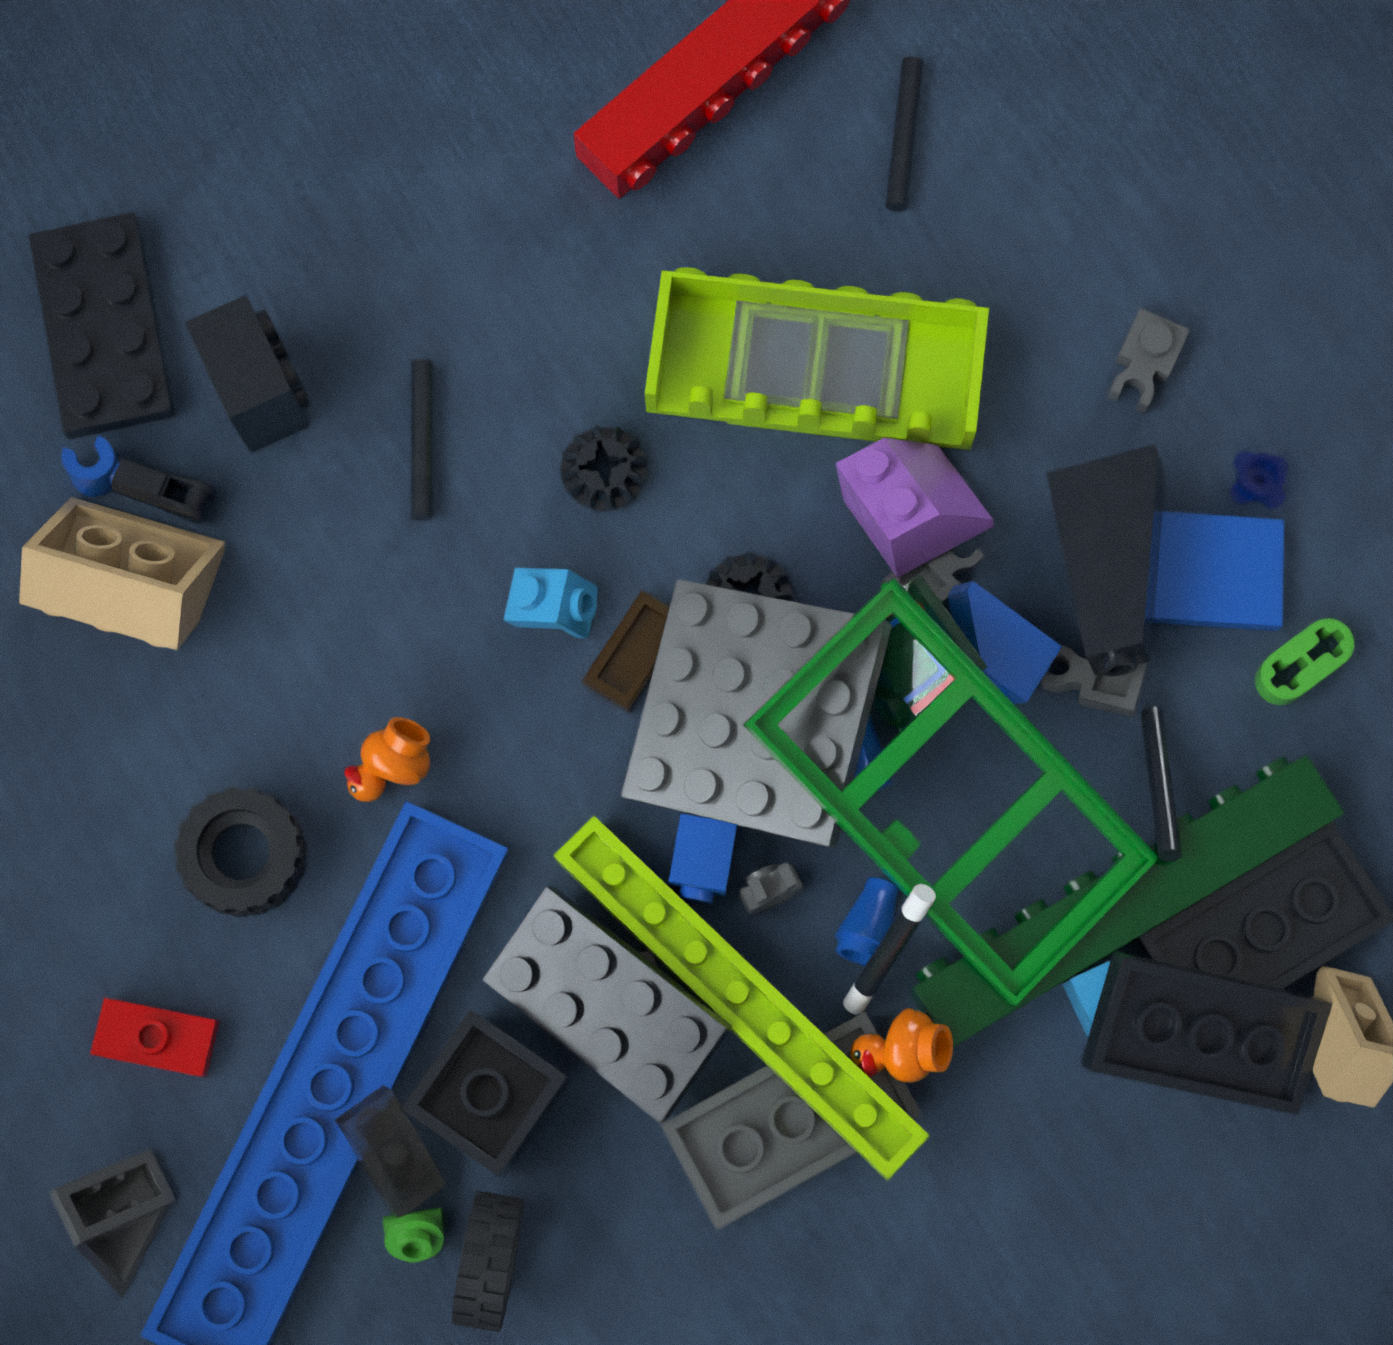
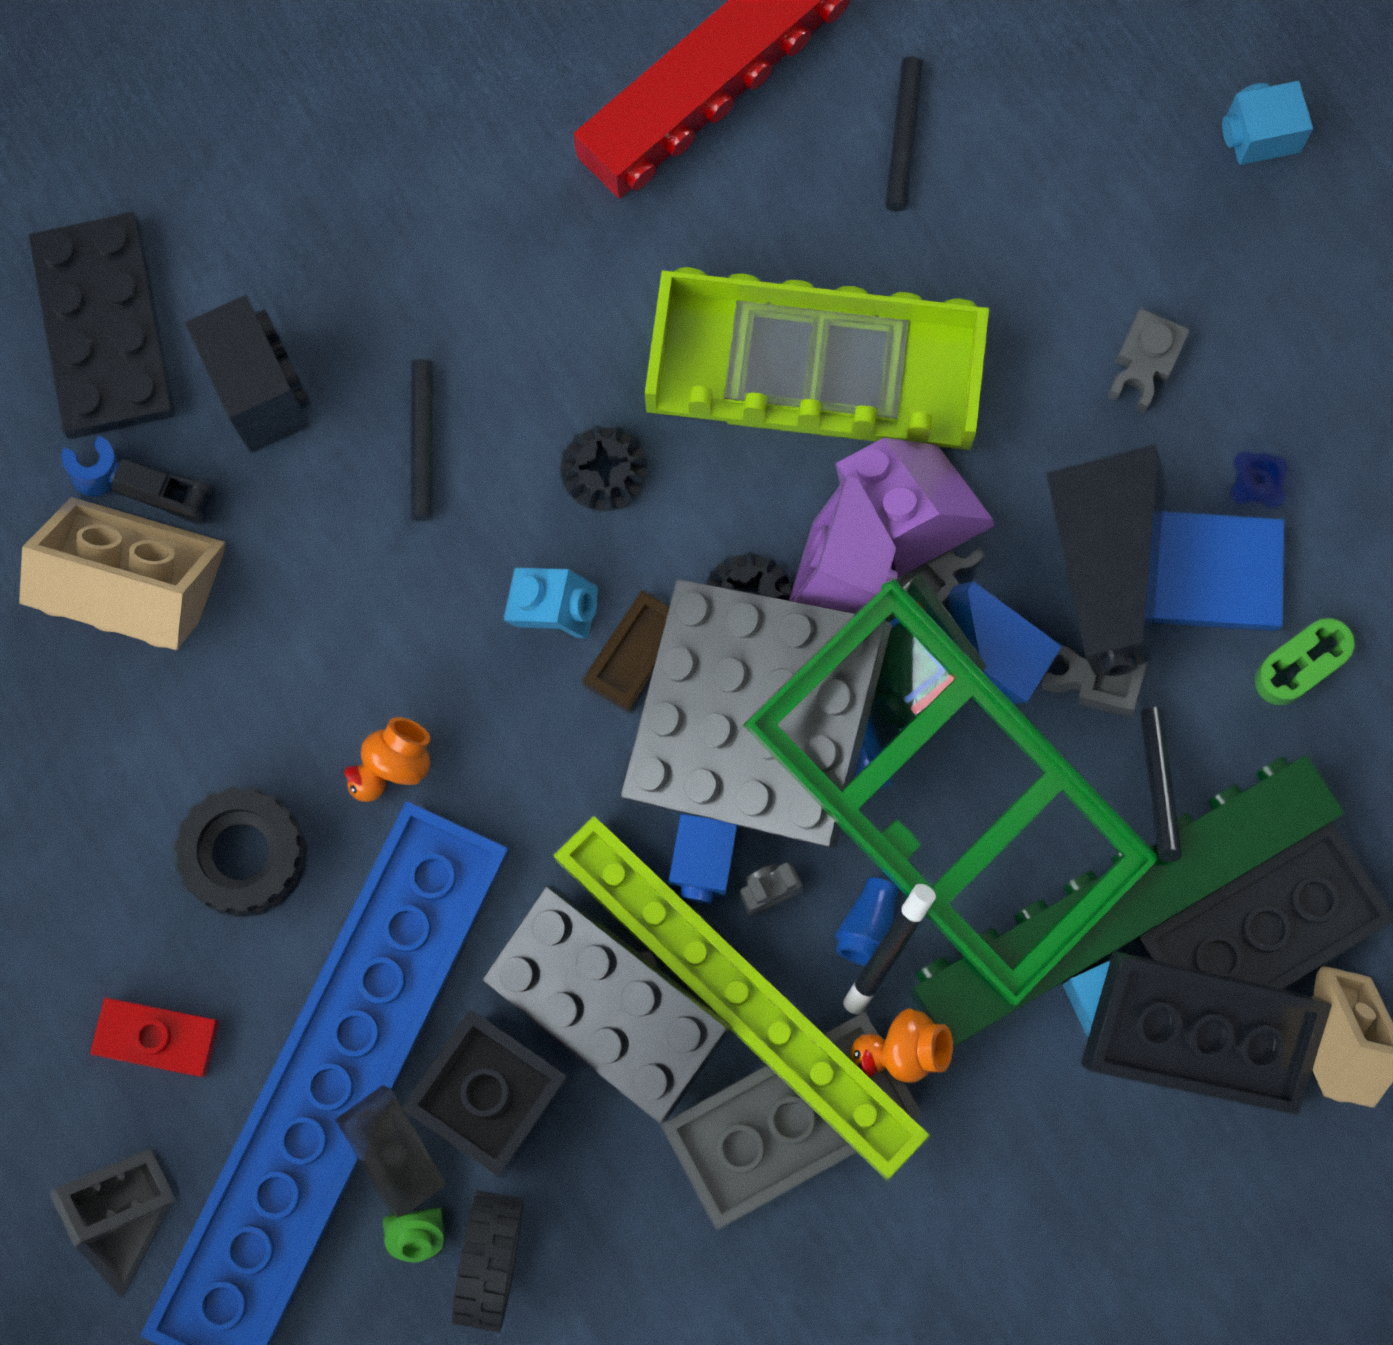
none -> medium lavender slope [789,475,897,614]
none -> dark azure brick [1222,81,1313,165]

